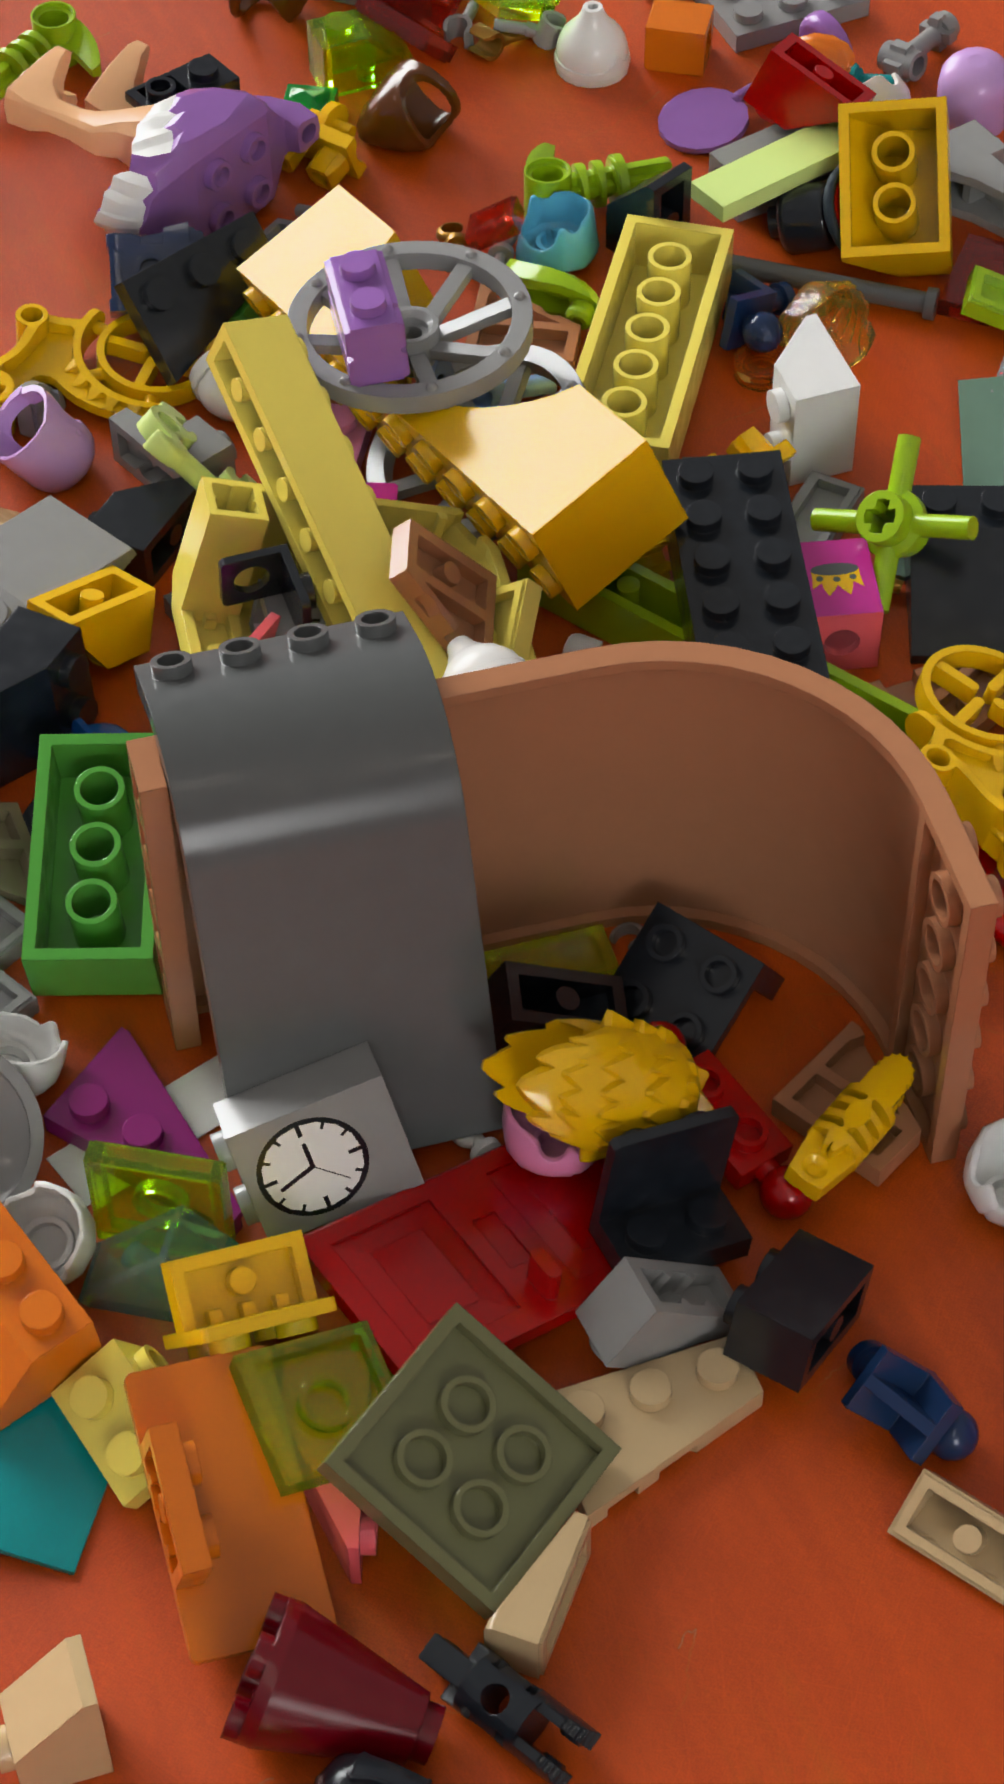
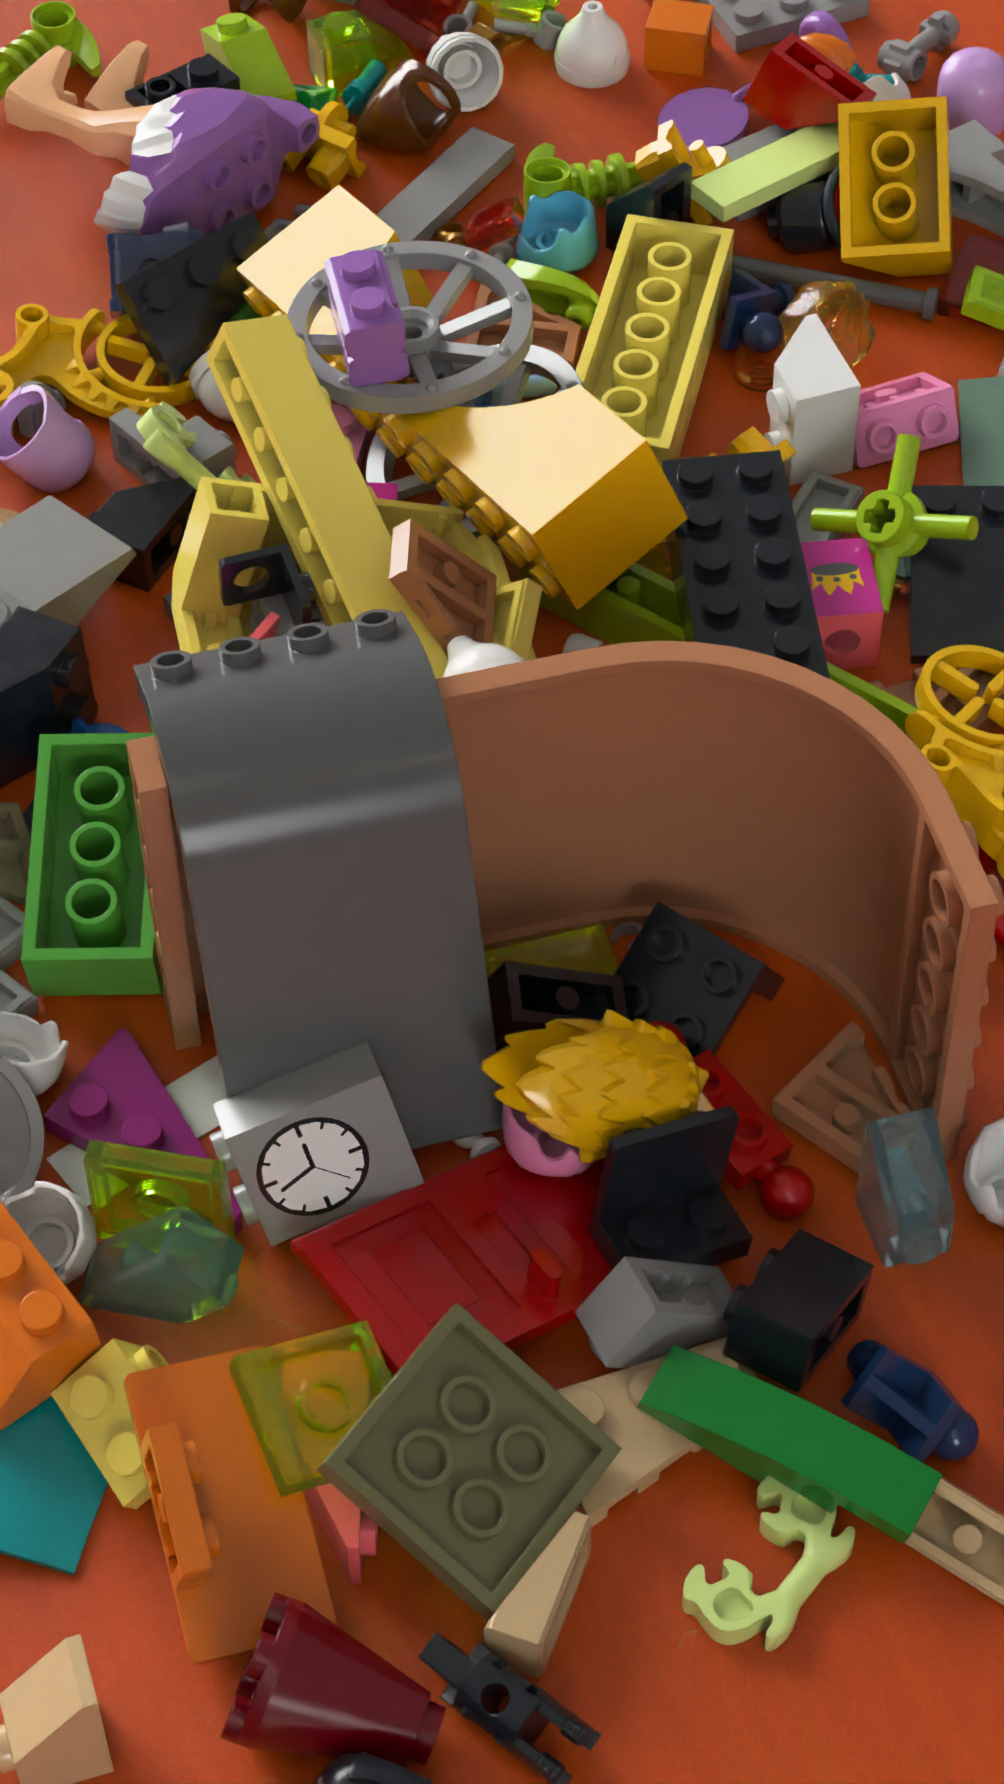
yellow slope [27,565,156,669] -> none
yellow bracket [160,1229,337,1359] -> none
yellow hinge [784,1053,915,1201] -> none
none -> lime slope [200,13,297,101]
none -> teal piece [342,59,387,116]
none -> light grey tile [376,127,515,241]
none -> white helmet [426,32,504,112]
none -> yellow hips [635,120,731,225]
none -> green slope [637,1345,943,1544]
none -> yellowish green helmet [682,1475,855,1652]
none -> bright pink bracket [853,371,960,468]
none -> clear light blue slope [855,1107,955,1268]

